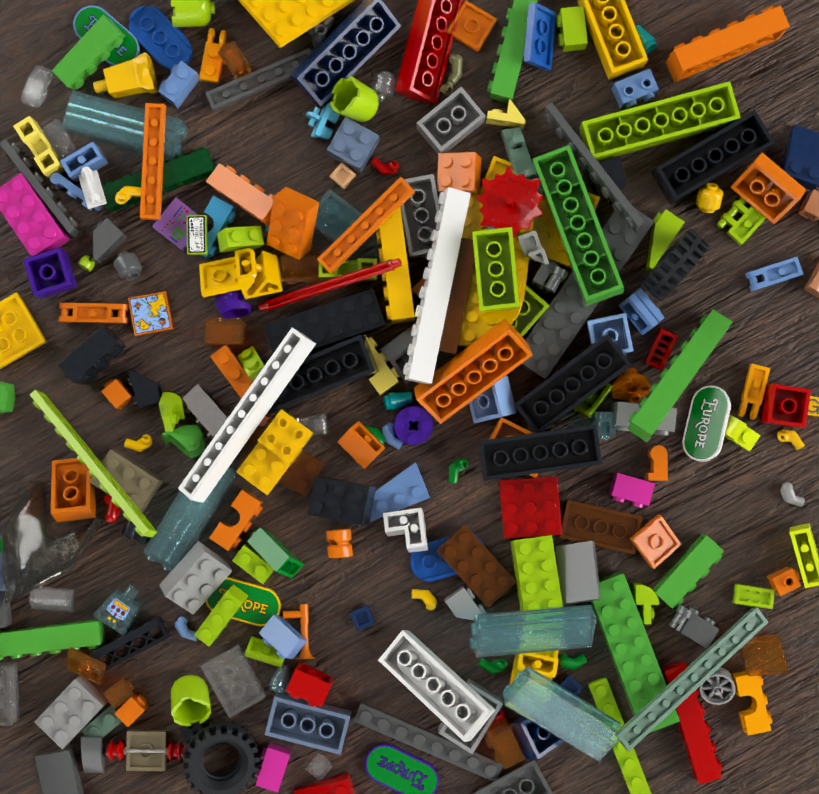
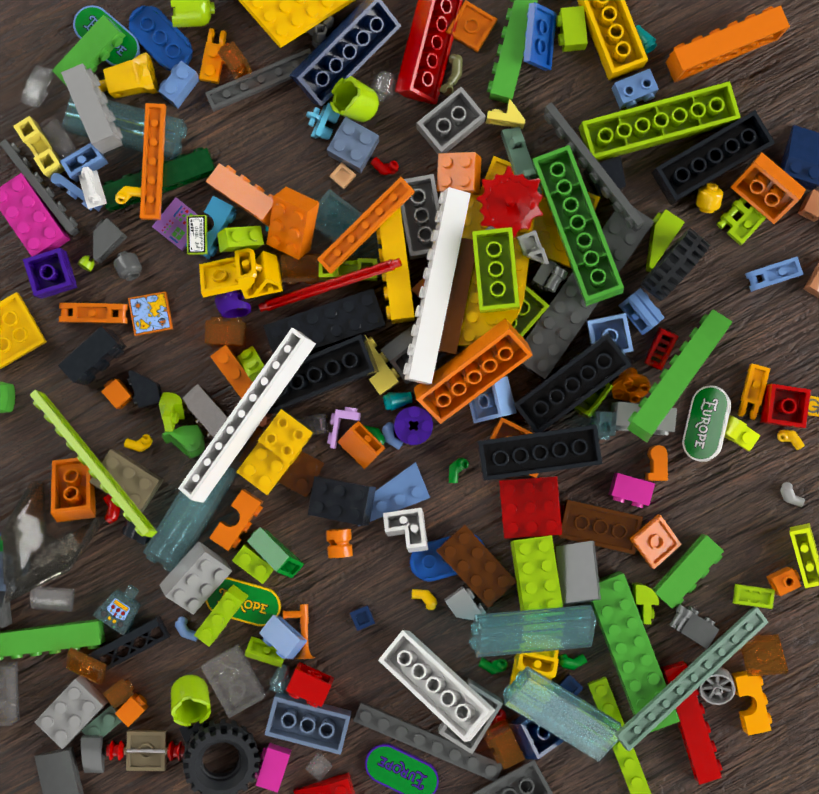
none -> light grey brick [61,63,123,154]
none -> lavender bracket [327,407,361,449]

